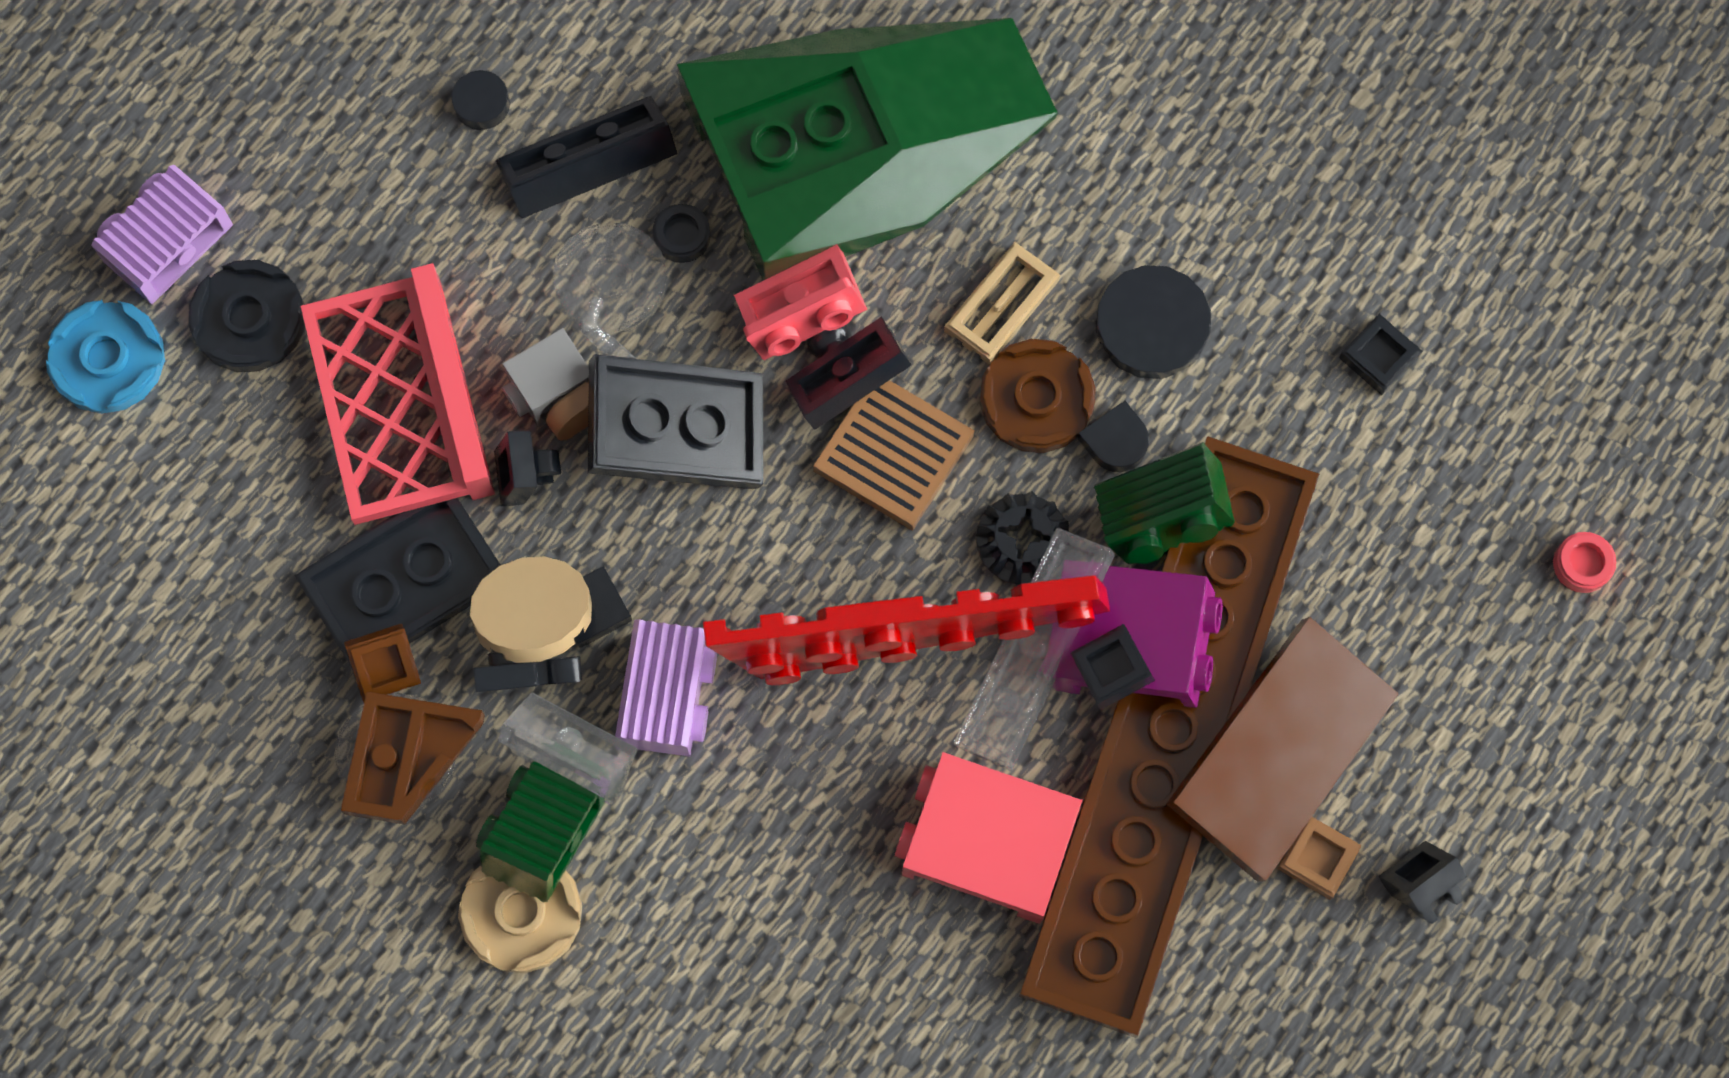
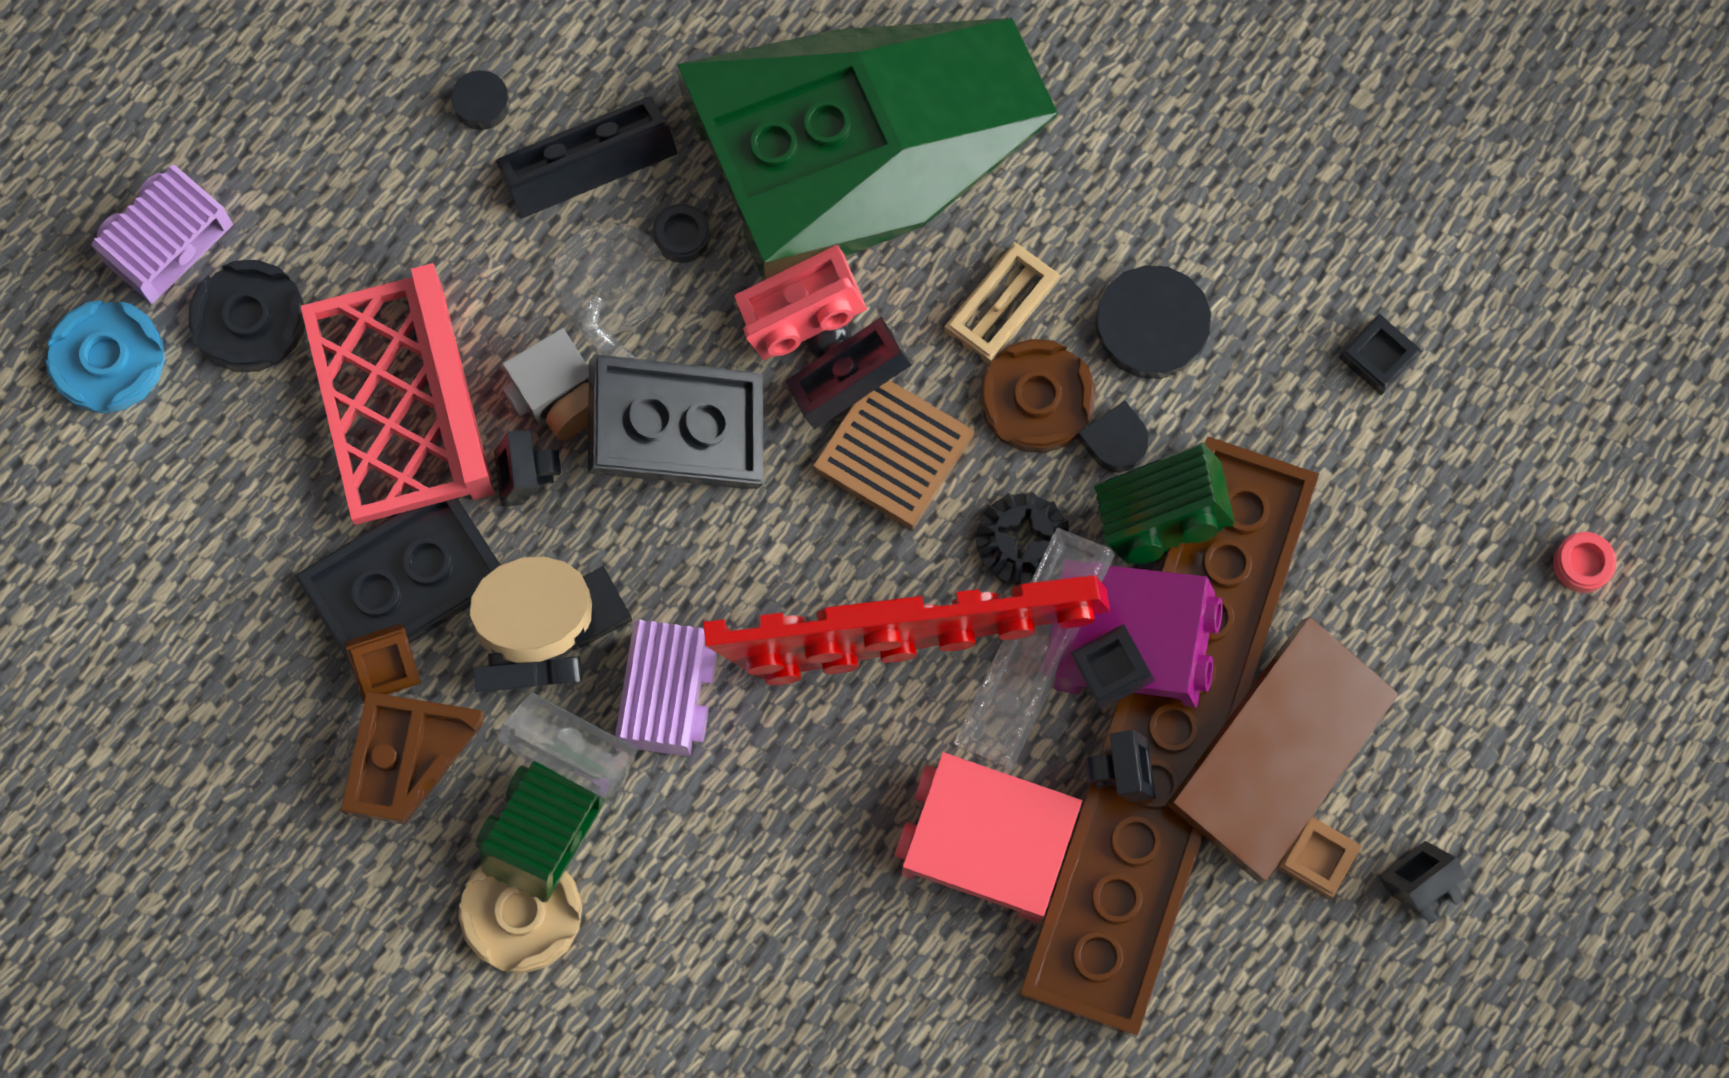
none -> black tile [1085,730,1156,803]

